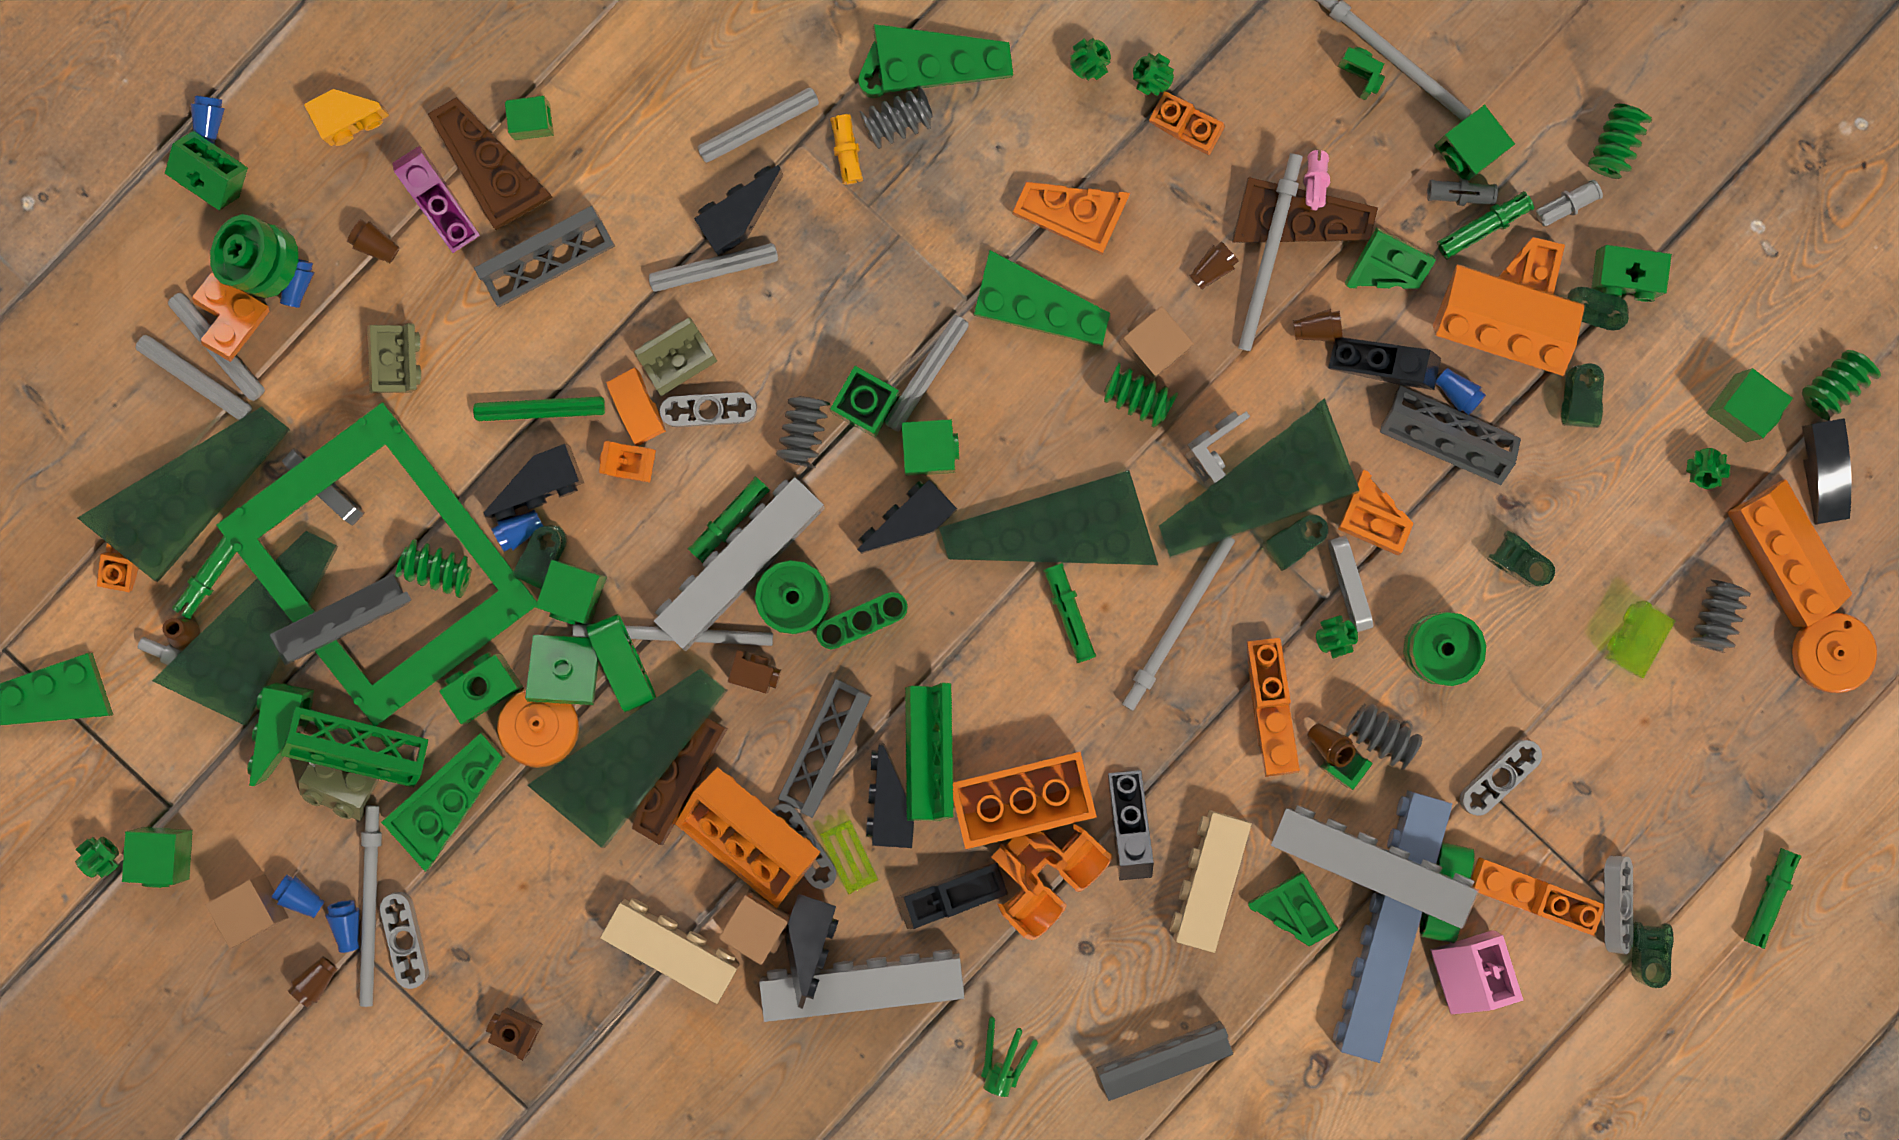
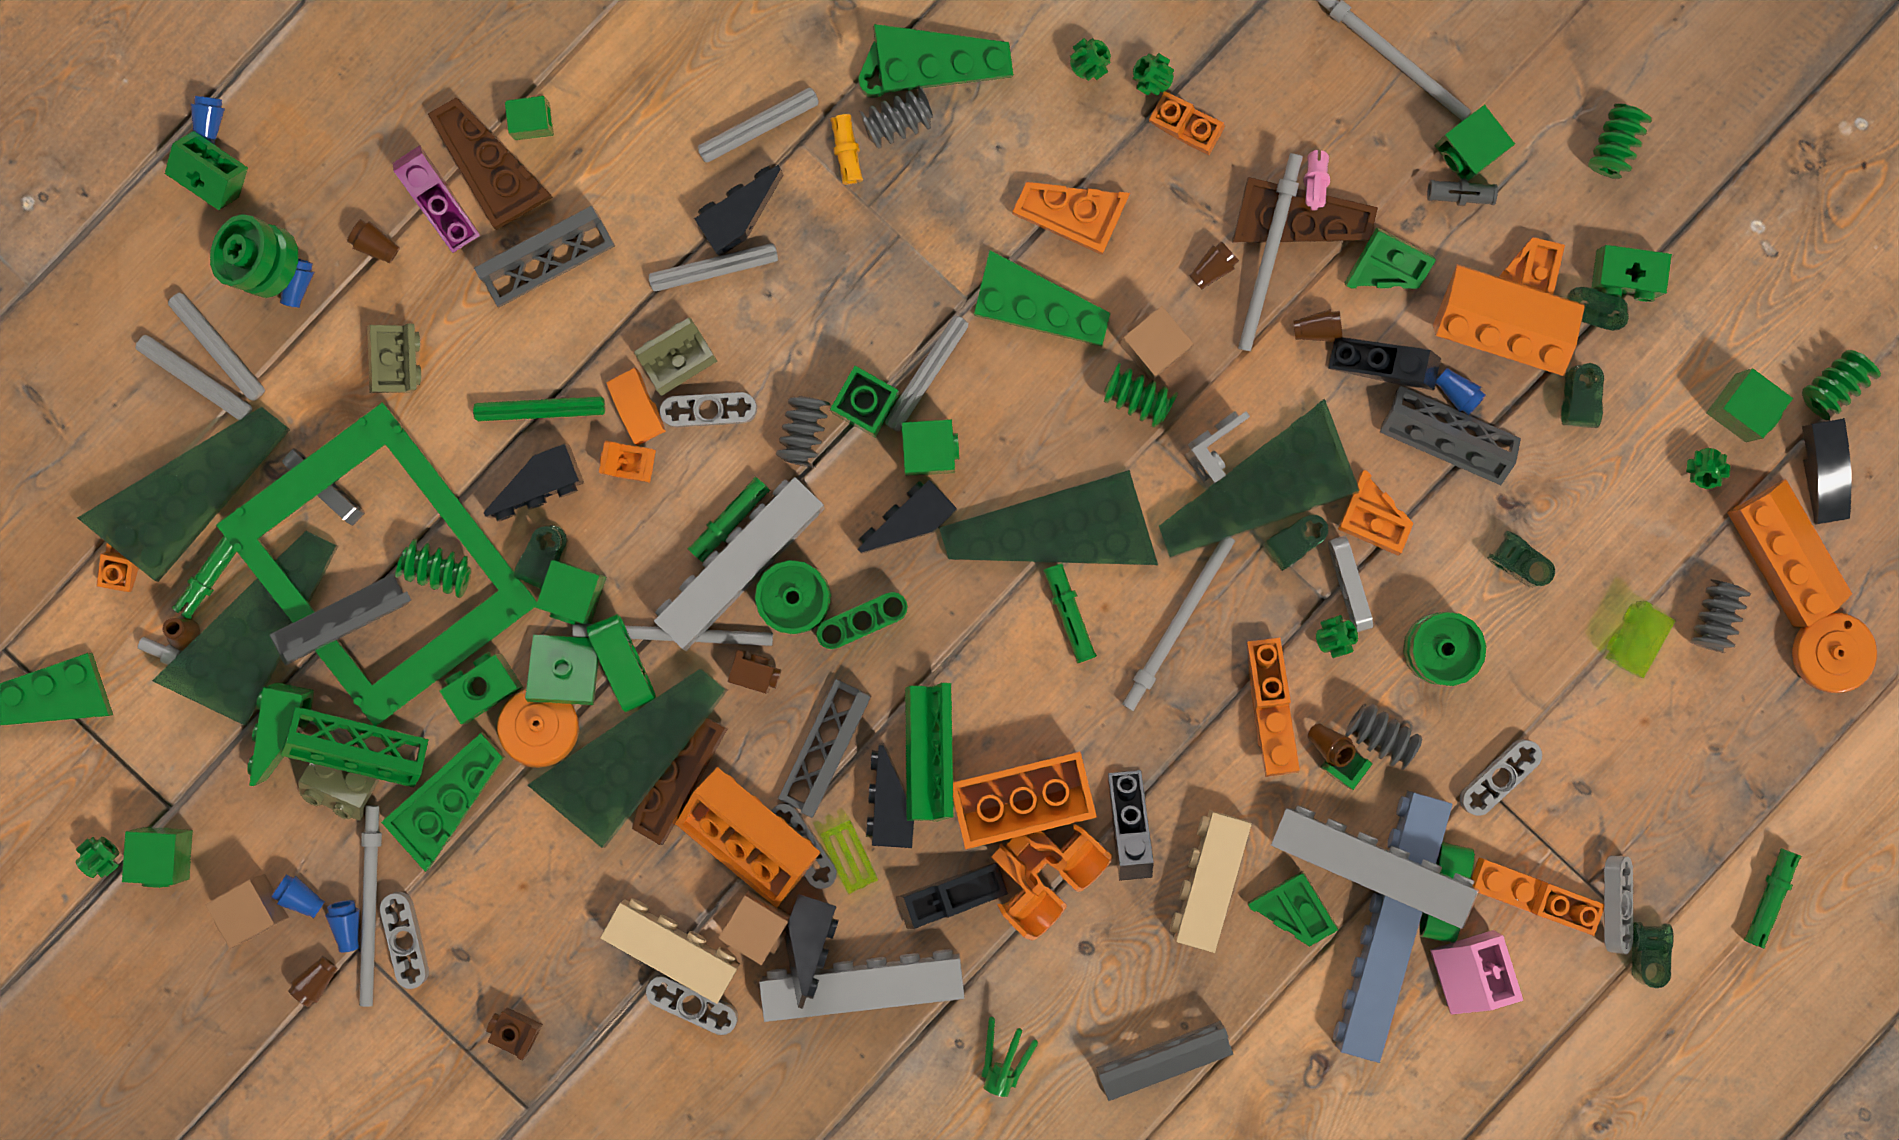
orange plate [192,273,270,362] -> none
light orange slope [304,89,389,146] -> none
blue cone [491,510,544,552] -> none
green bracket [1337,47,1385,100] -> none
green pin [1436,191,1534,260] -> none
light grey axle [1536,179,1603,226] -> none
none -> light grey beam [646,974,738,1035]

